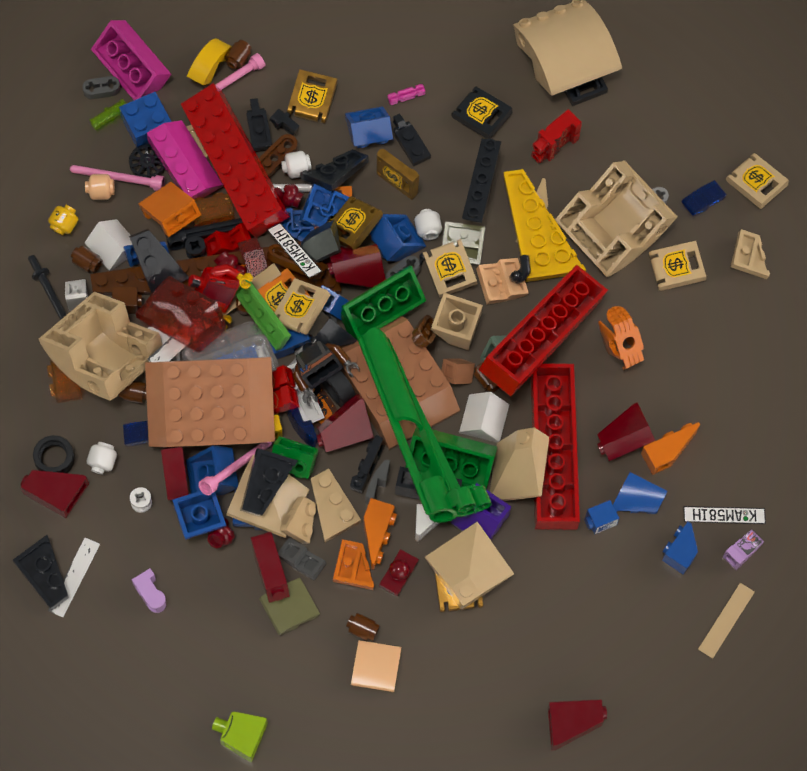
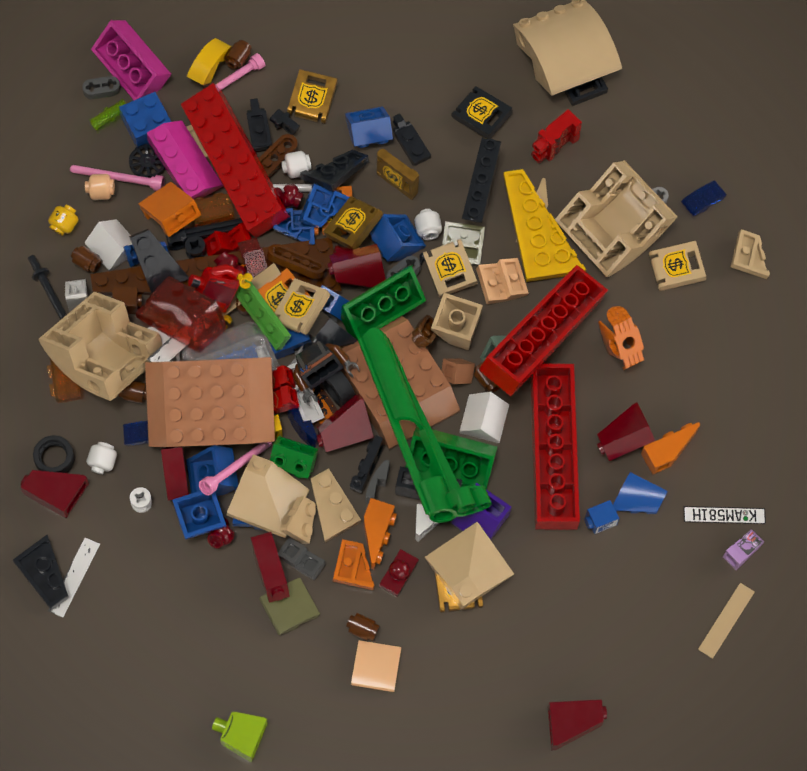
lavender leg [132,568,166,613] -> none
black wing [240,448,298,516] -> none
sticker [267,223,322,278] -> none
pearl dark grey slope [301,220,341,263] -> none
dark pink axle [387,84,425,105] -> none
tan slope [490,428,549,501] -> none
black arm [510,255,531,283] -> none
blue slope [662,522,698,575] -> none
tan container [726,153,789,209] -> none

